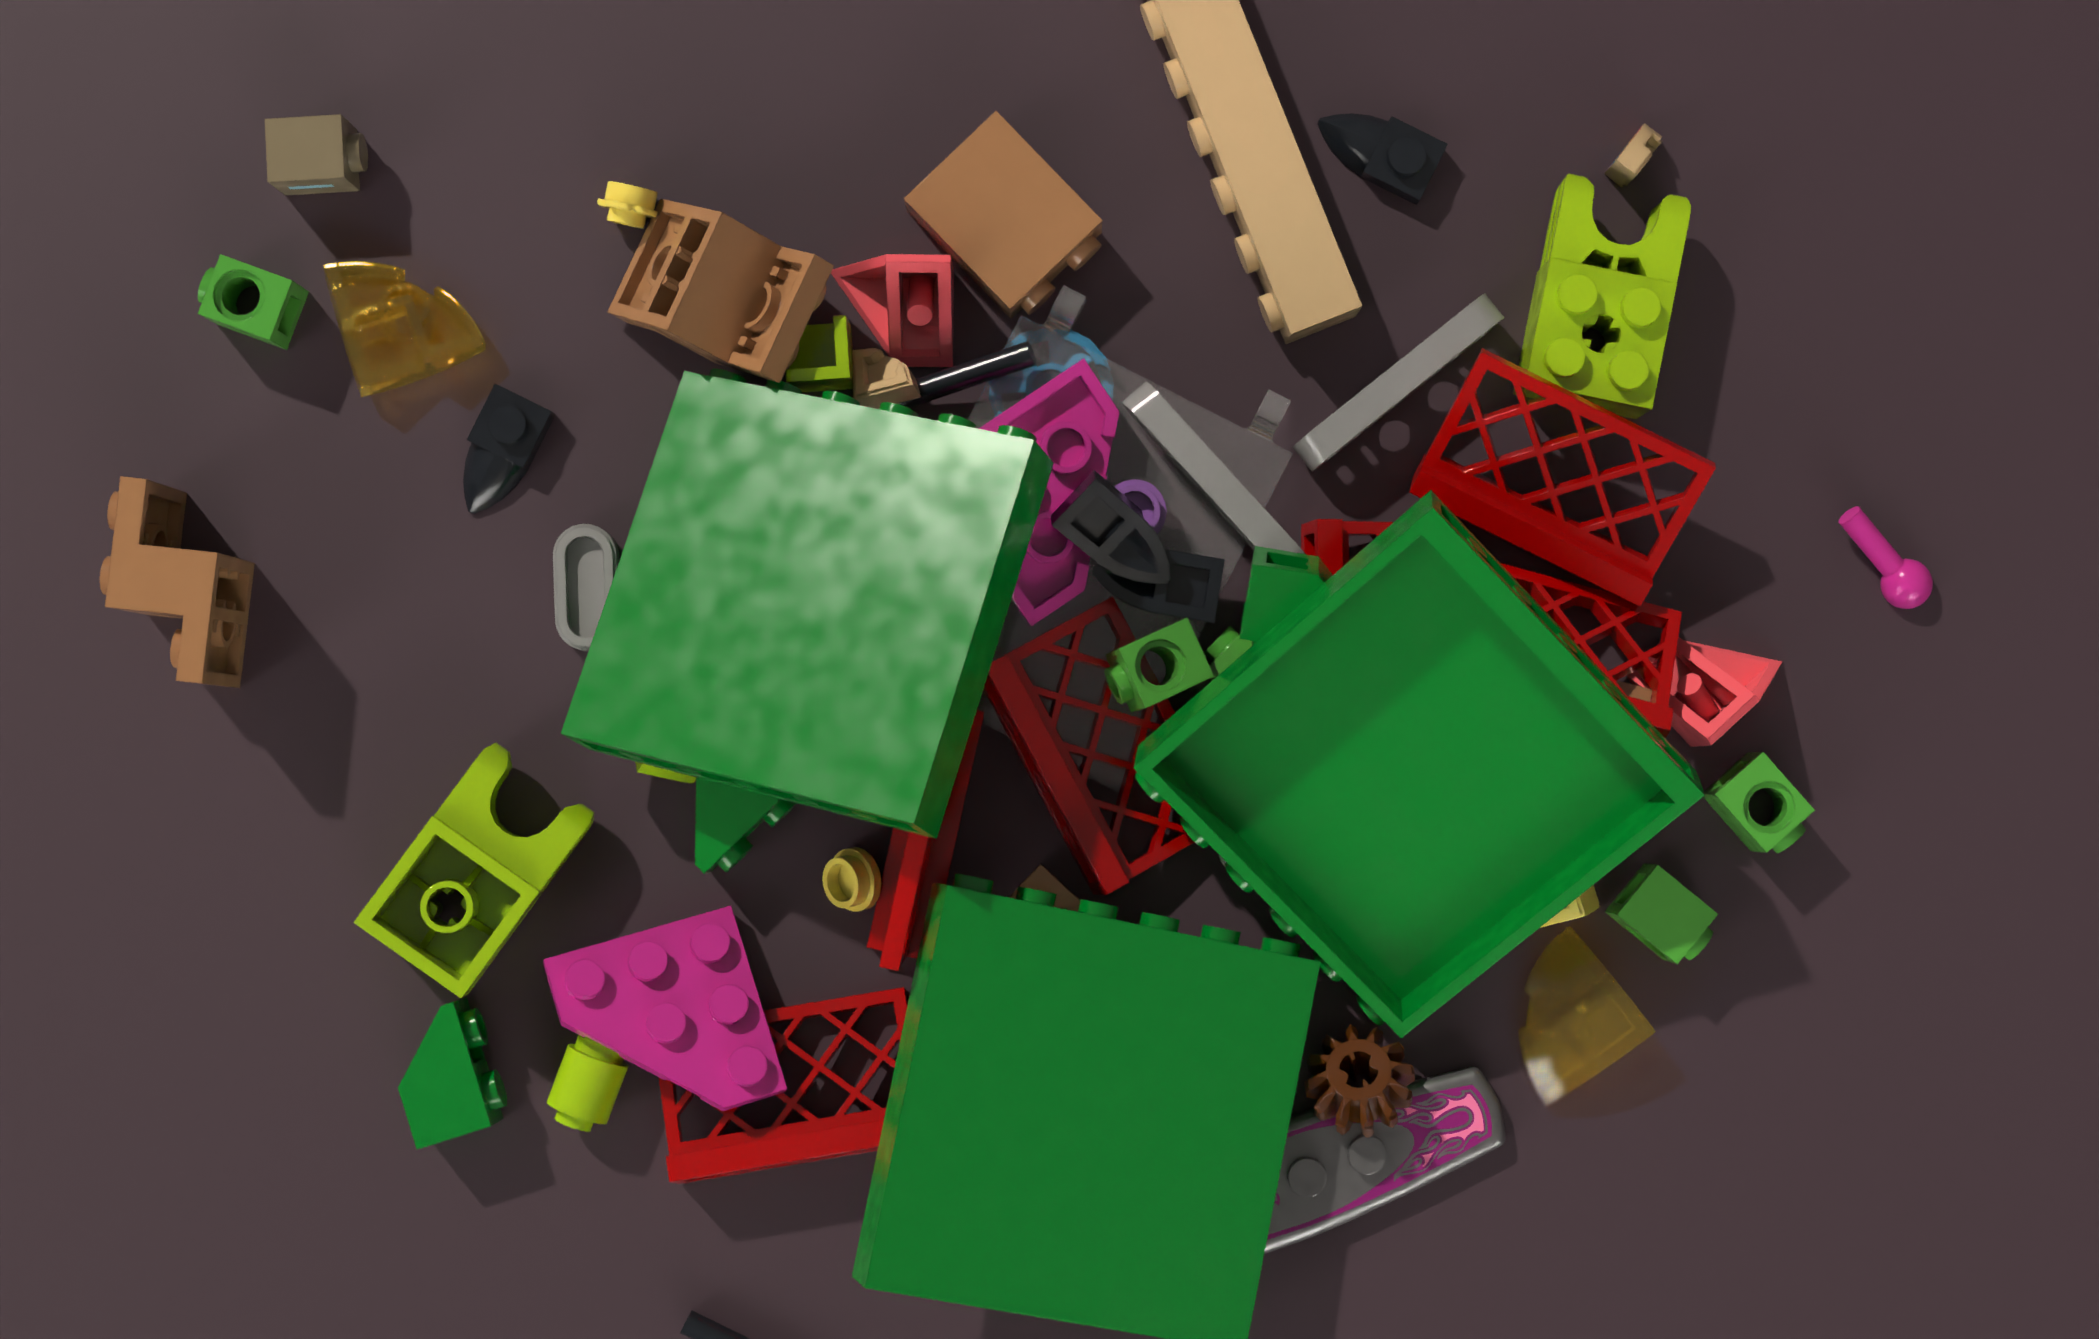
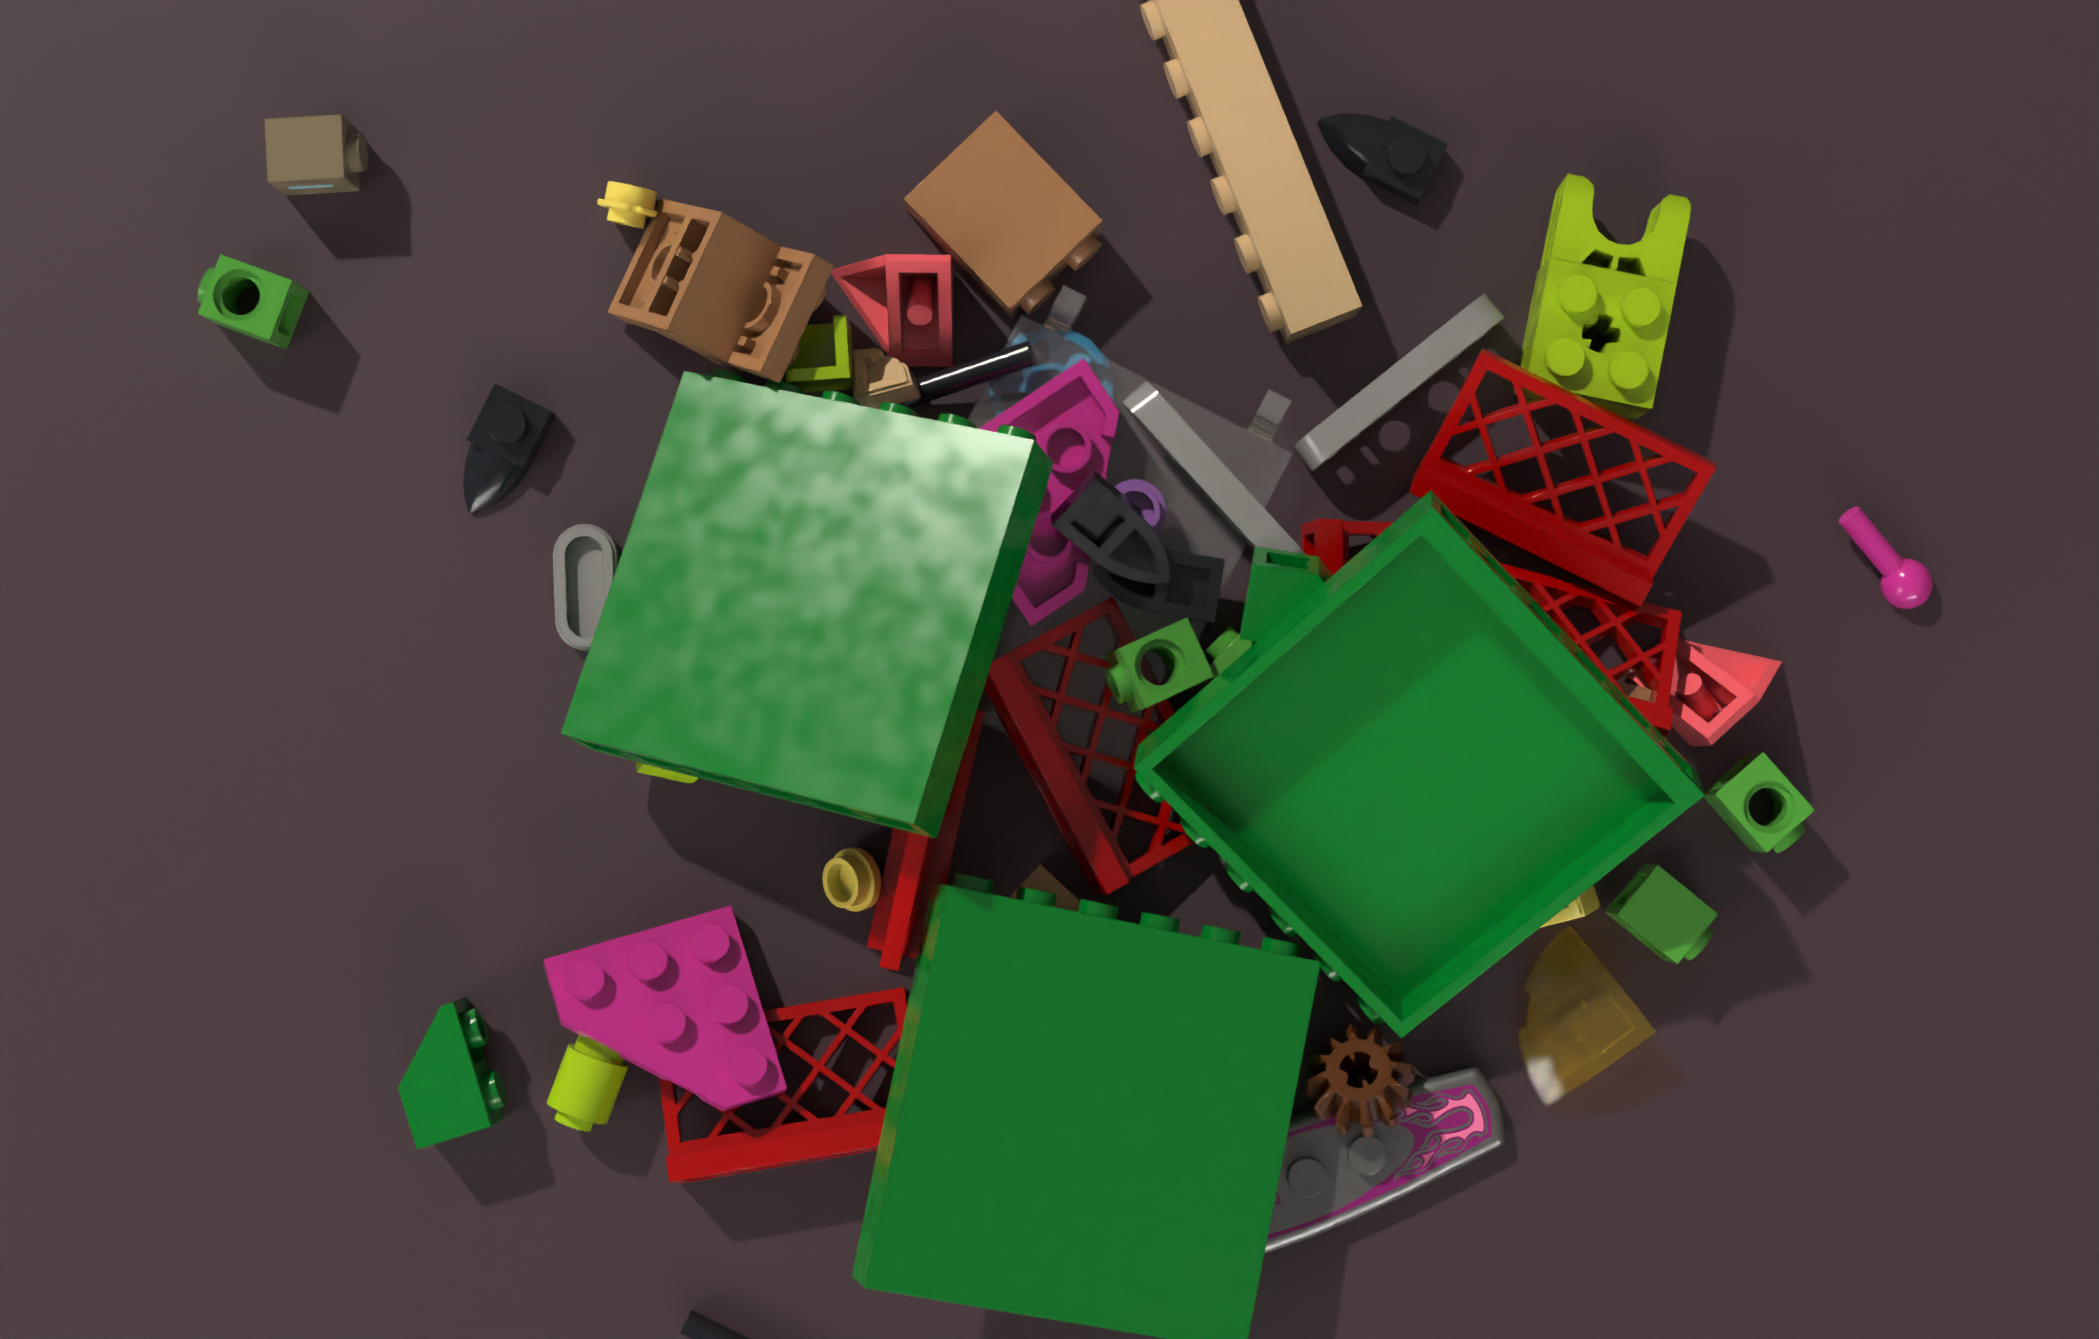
medium nougat bracket [100,476,255,688] -> none
clear yellow brick [323,261,486,398] -> none
lime brick [353,743,595,998] -> none
green slope [695,777,798,874] -> none
tan tile [1604,123,1662,187] -> none

